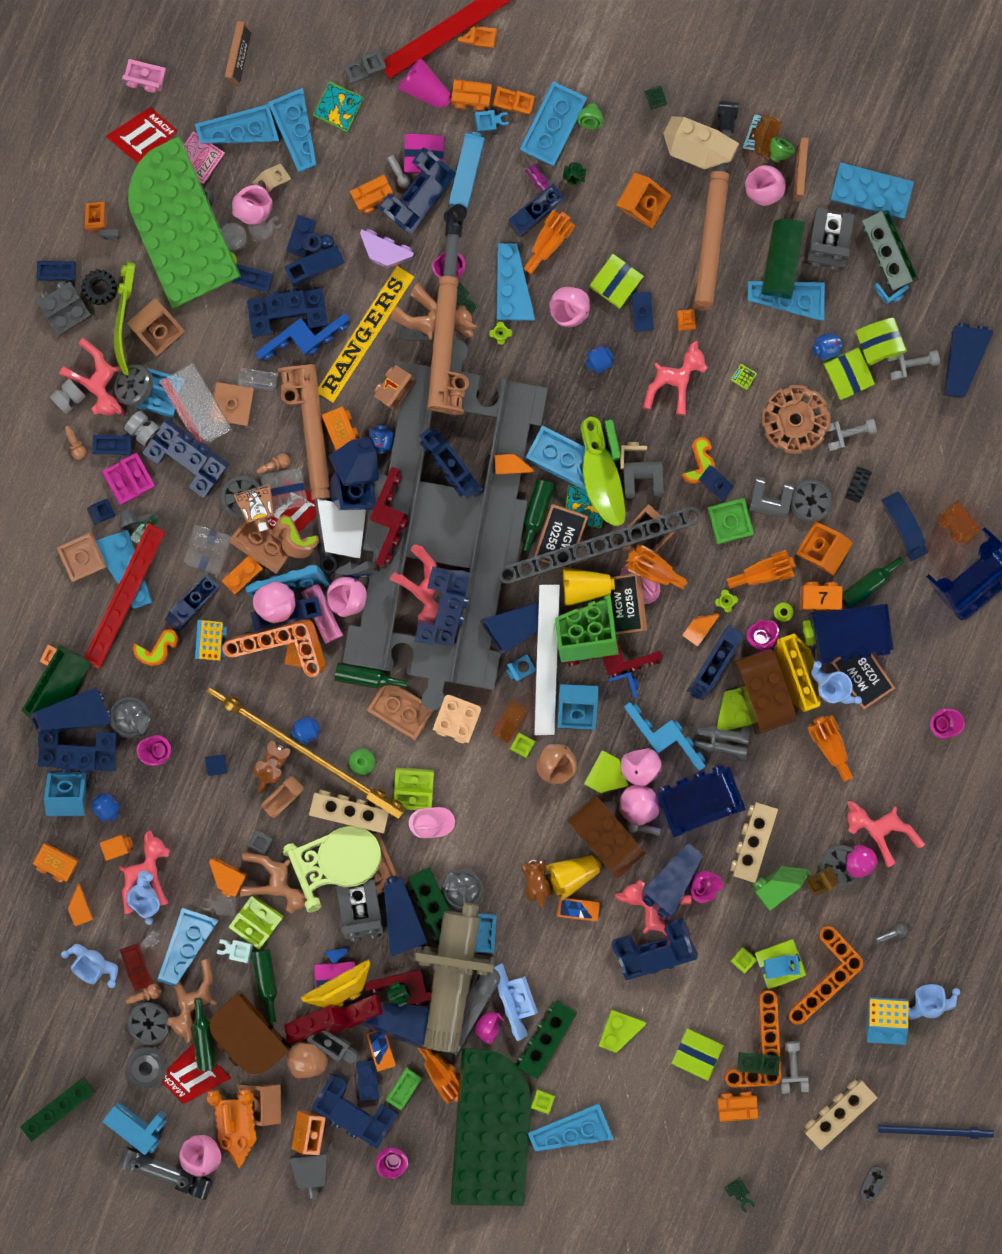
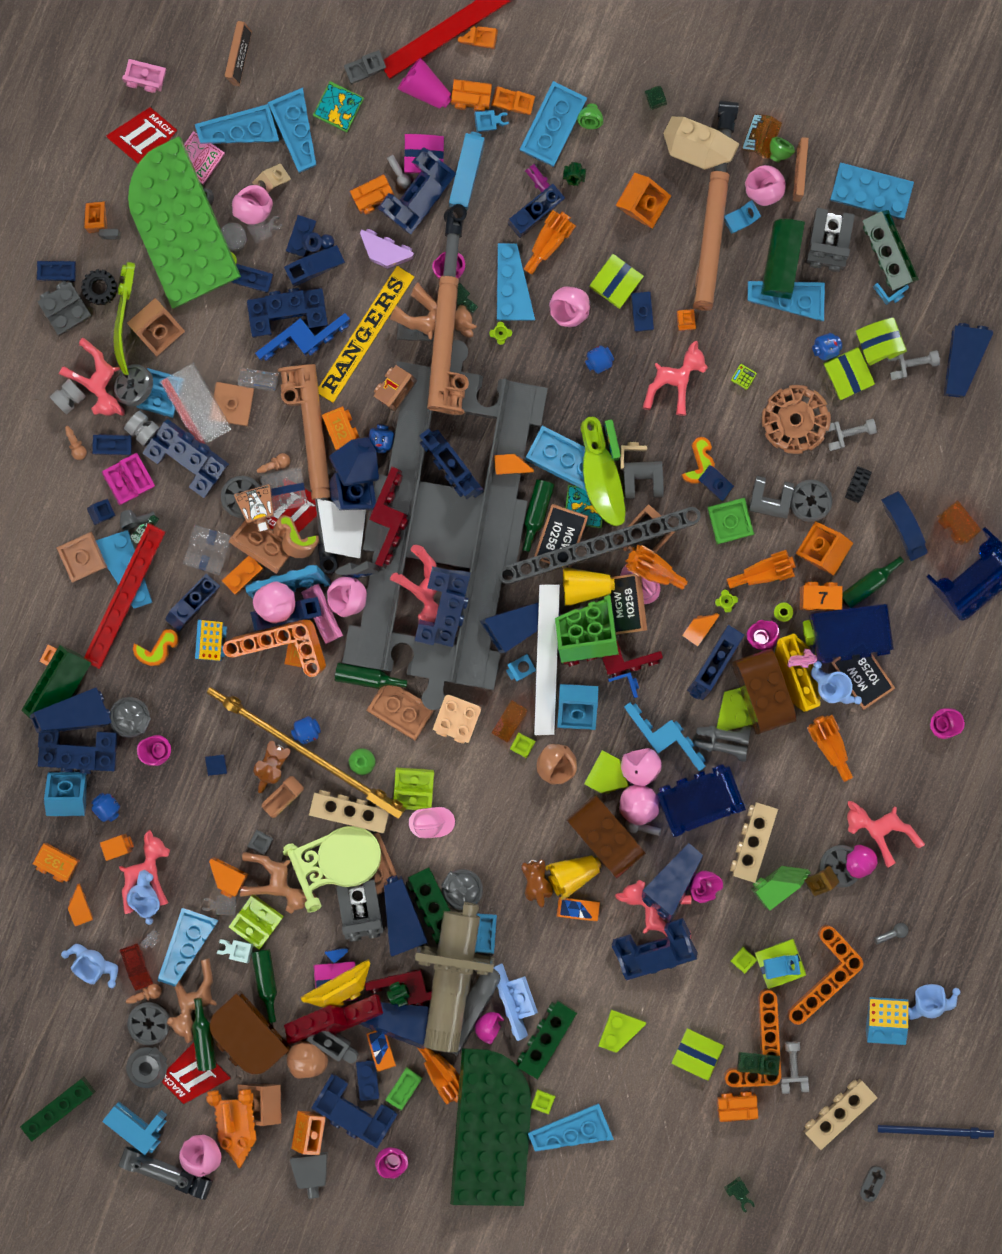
none -> dark azure bracket [724,200,761,234]
none -> bright pink piece [788,649,817,668]

